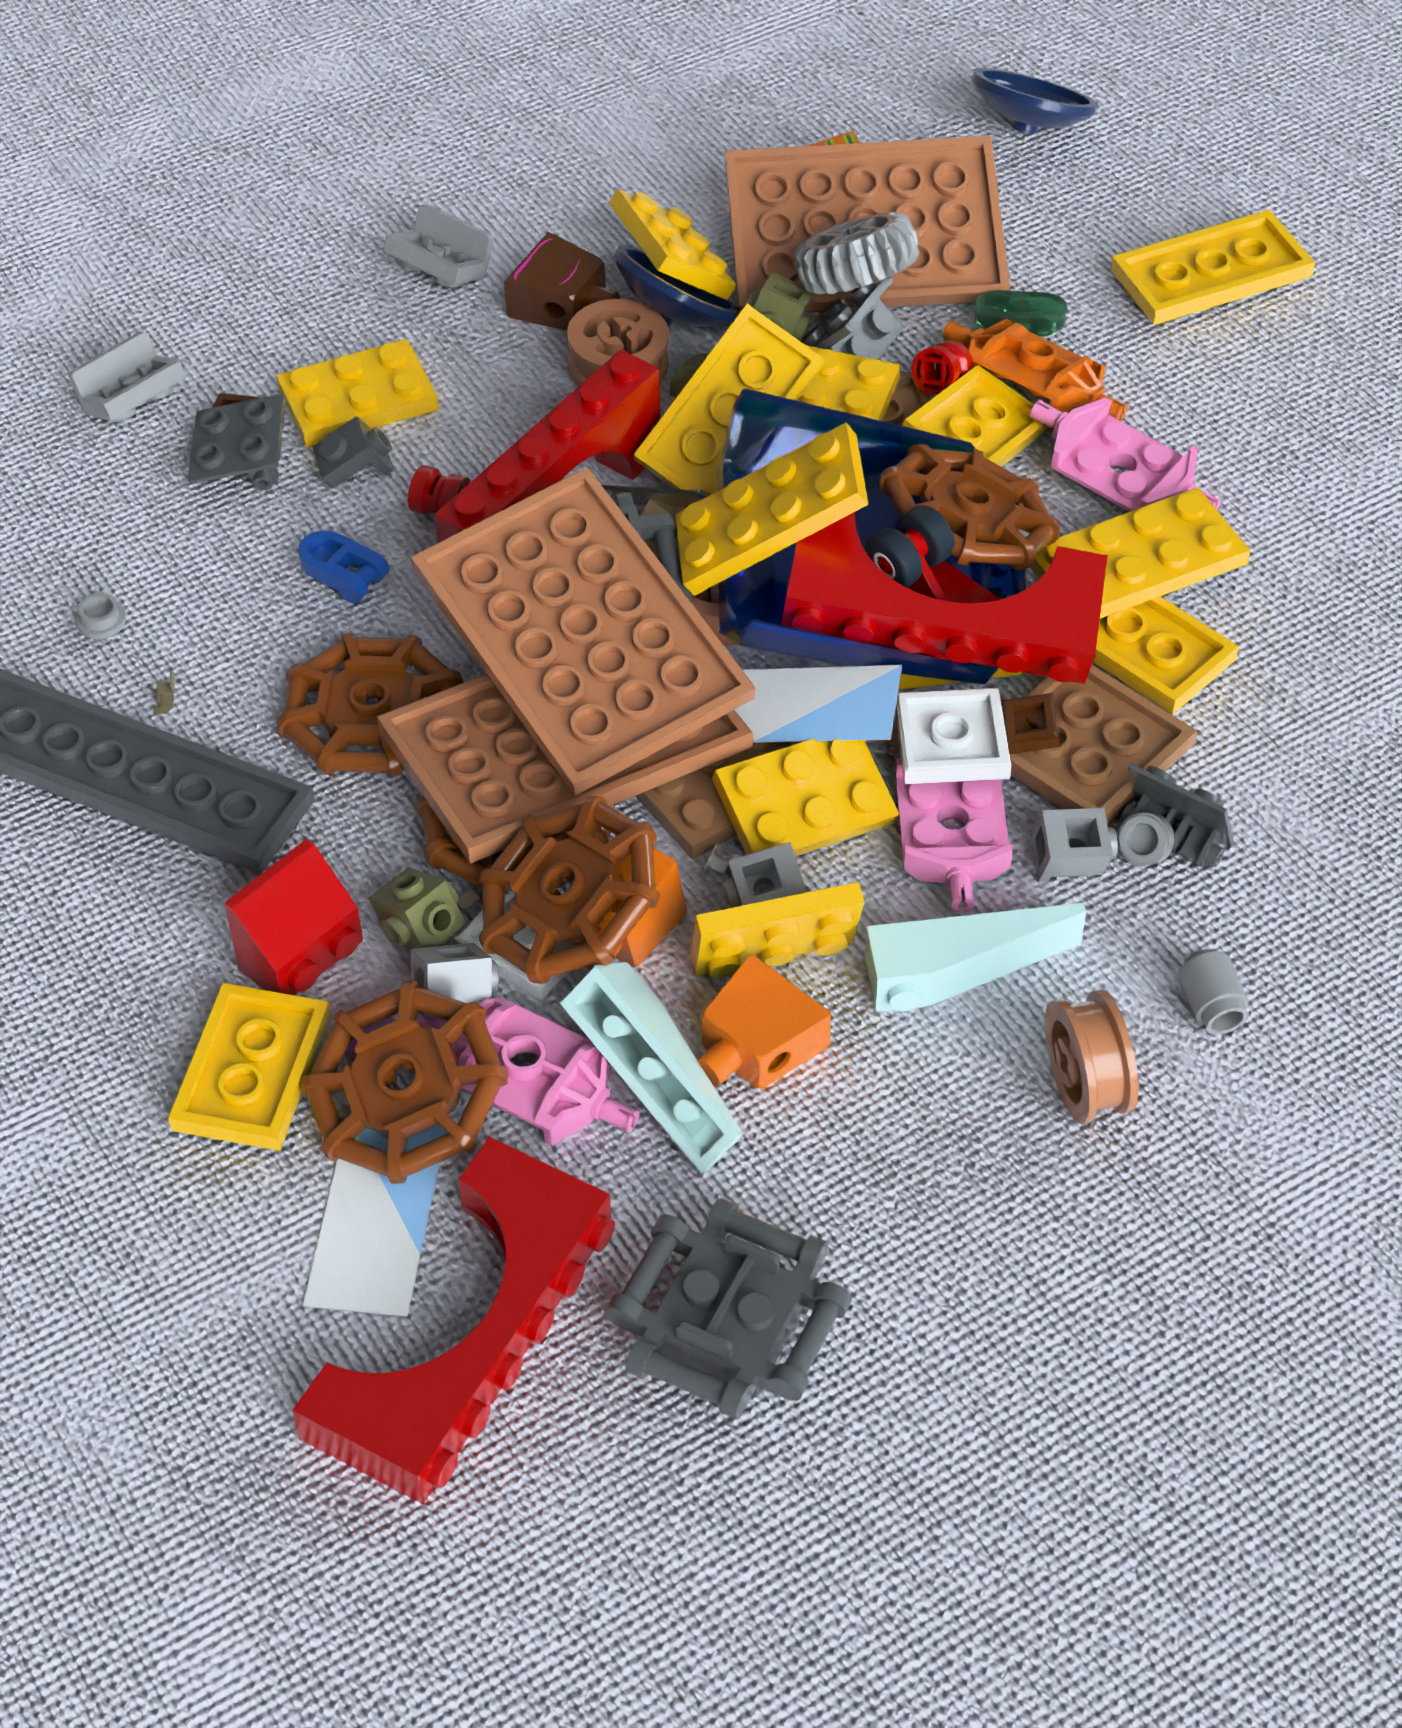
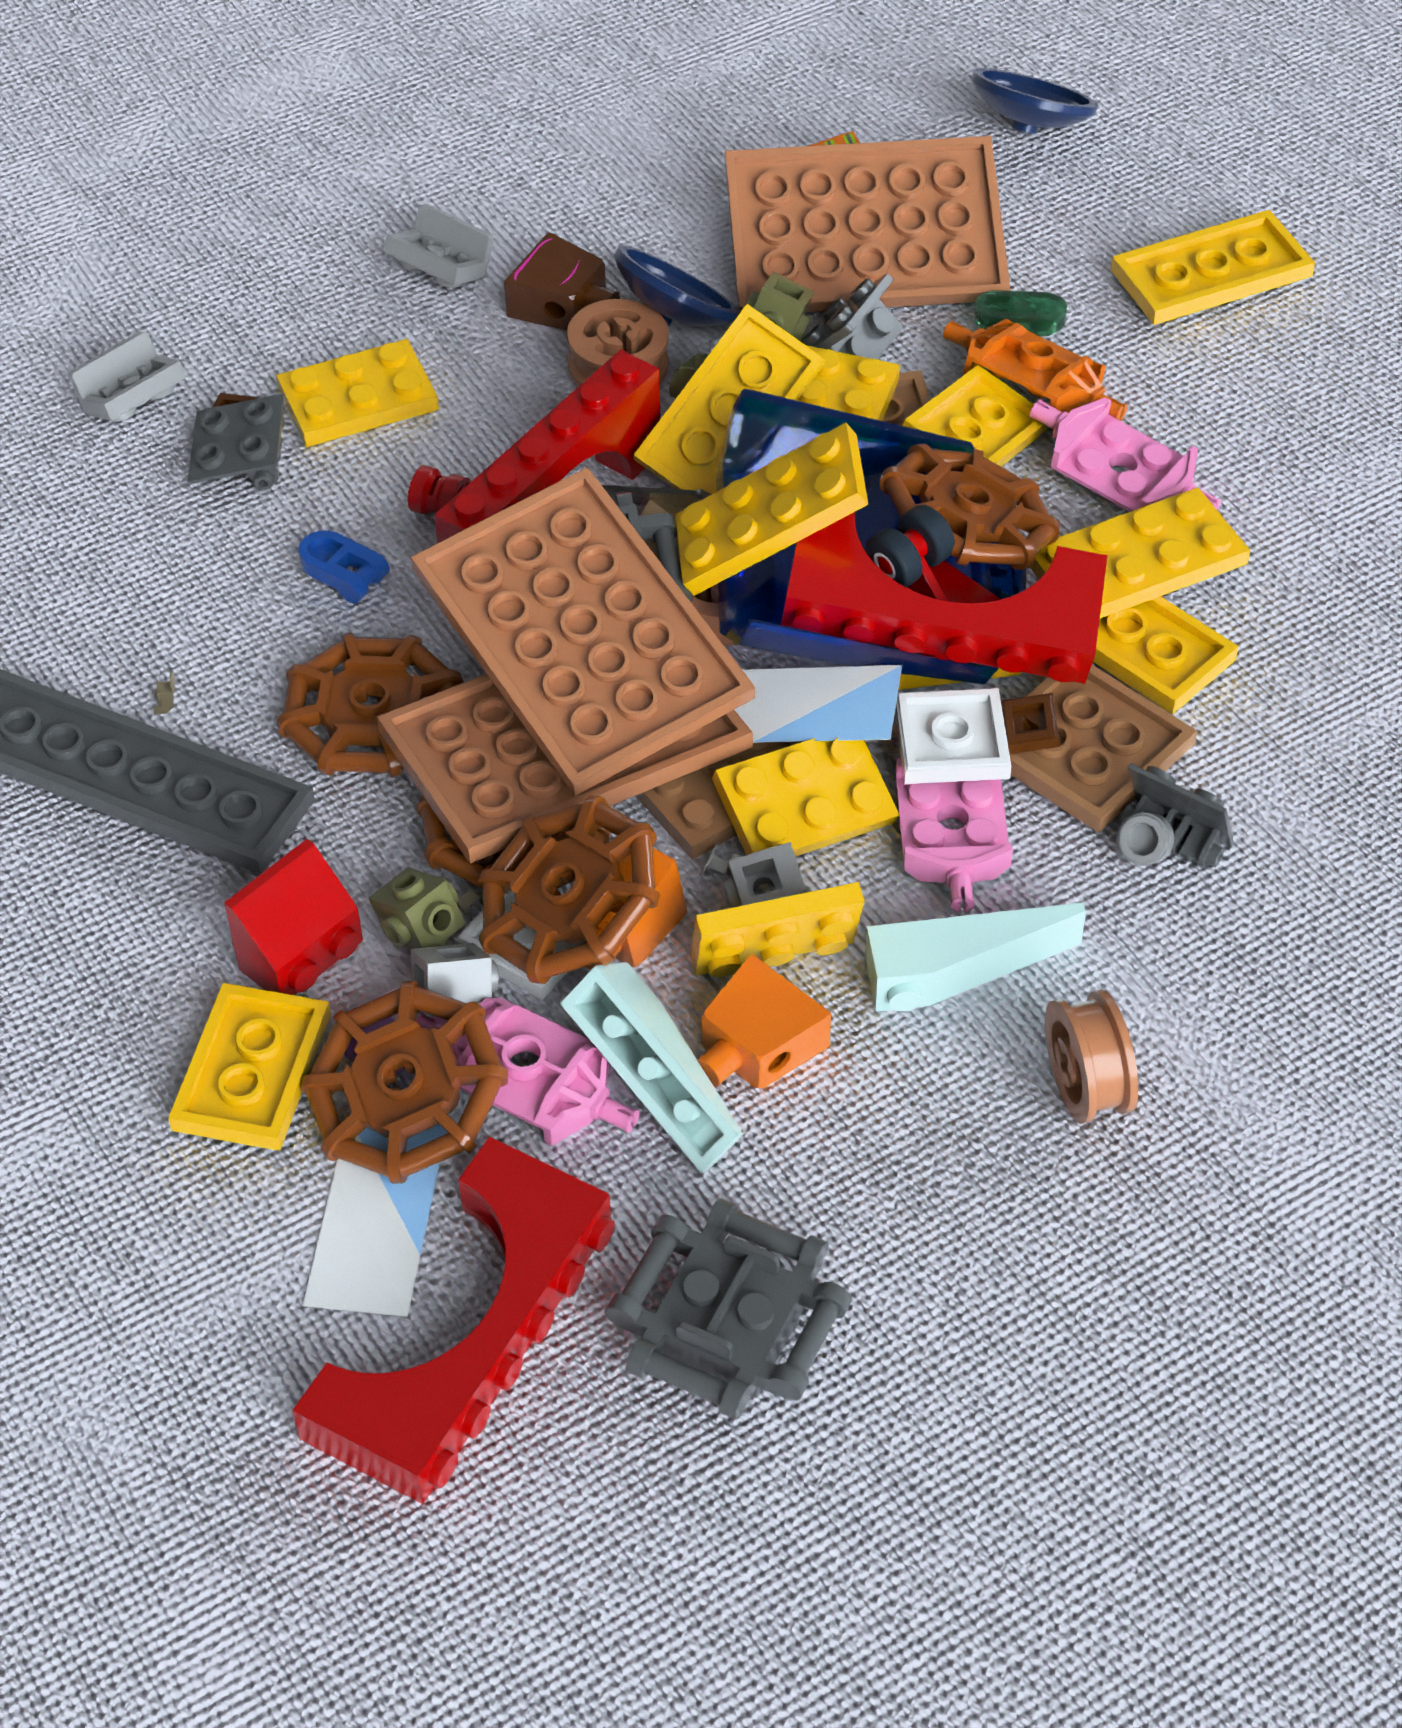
light grey plate [75,593,126,639] -> none
dark grey bracket [312,416,394,488] -> none
yellow plate [608,188,737,300] -> none
light grey gear [794,212,919,295] -> none
red wheel [911,340,973,395] -> none
light grey brick [1030,808,1118,882] -> none
light grey brick [1177,949,1249,1035] -> none

